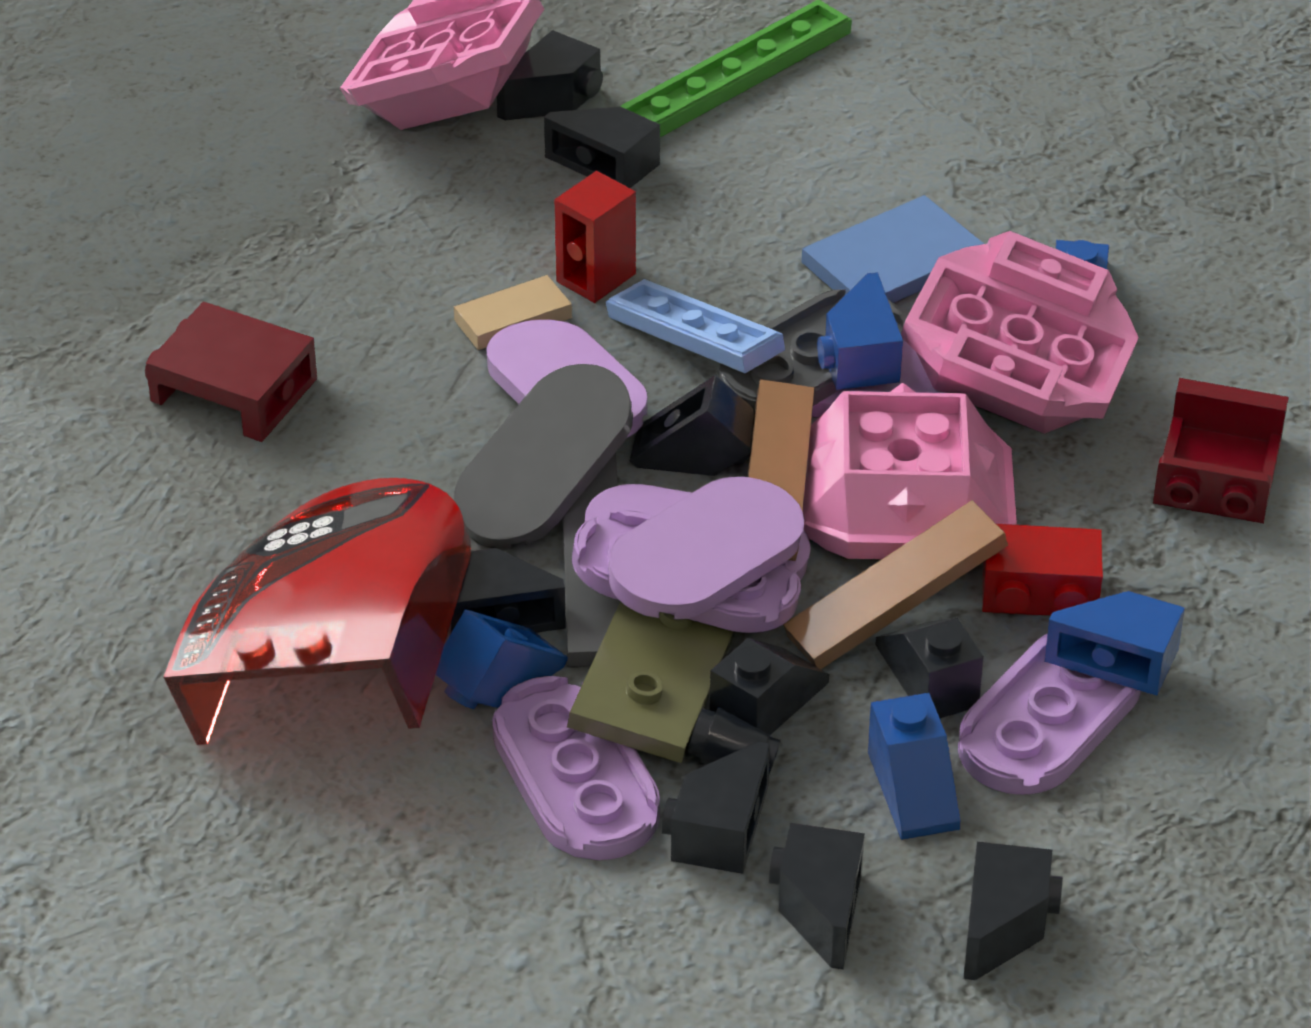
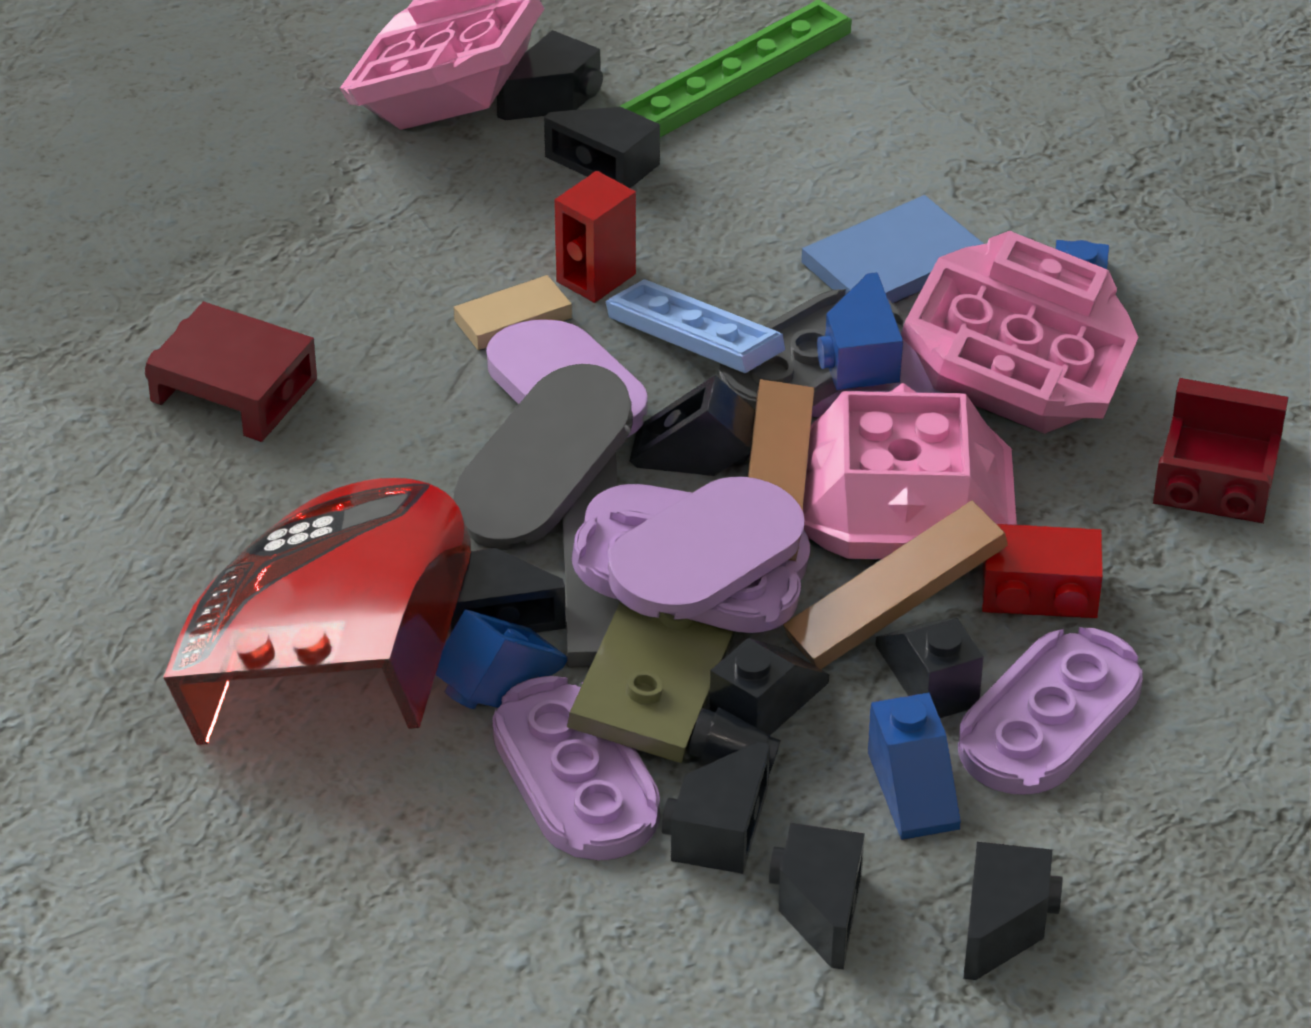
blue slope [1044,591,1185,696] -> none

